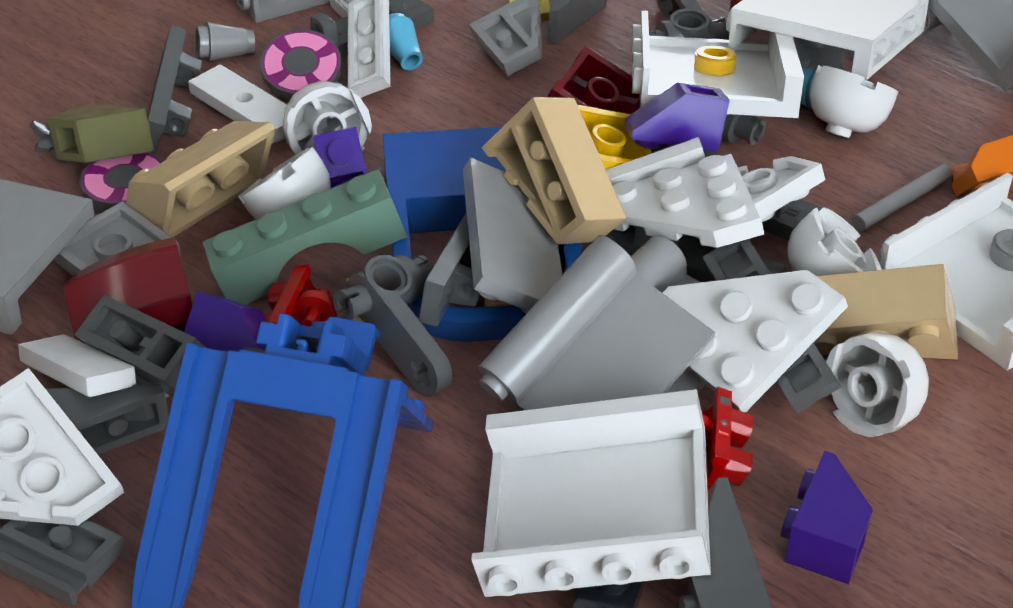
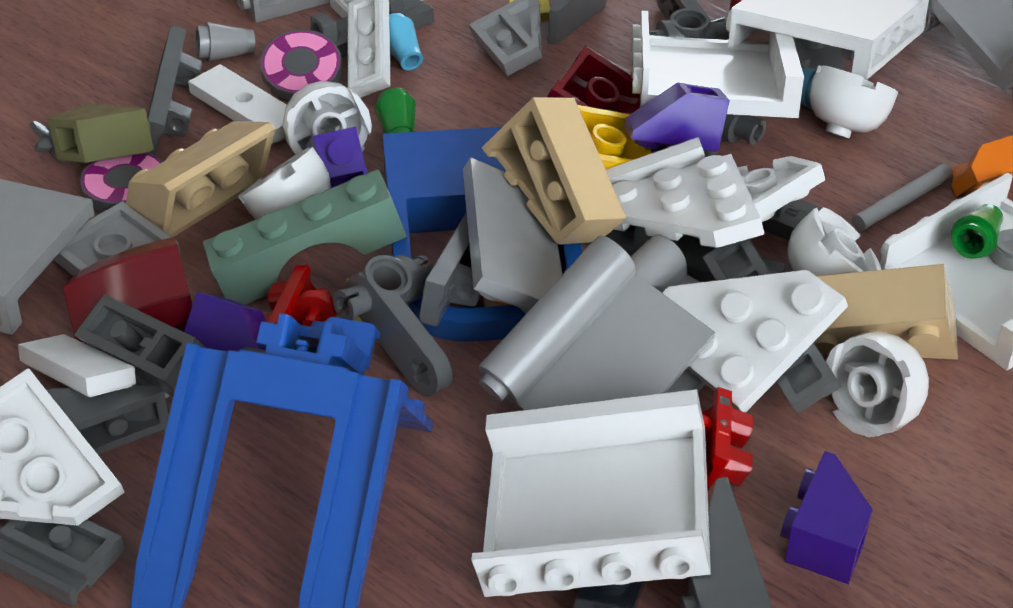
yellow tile [694,46,737,76] -> none
none -> green cone [375,88,416,134]
none -> green cone [951,204,1003,259]

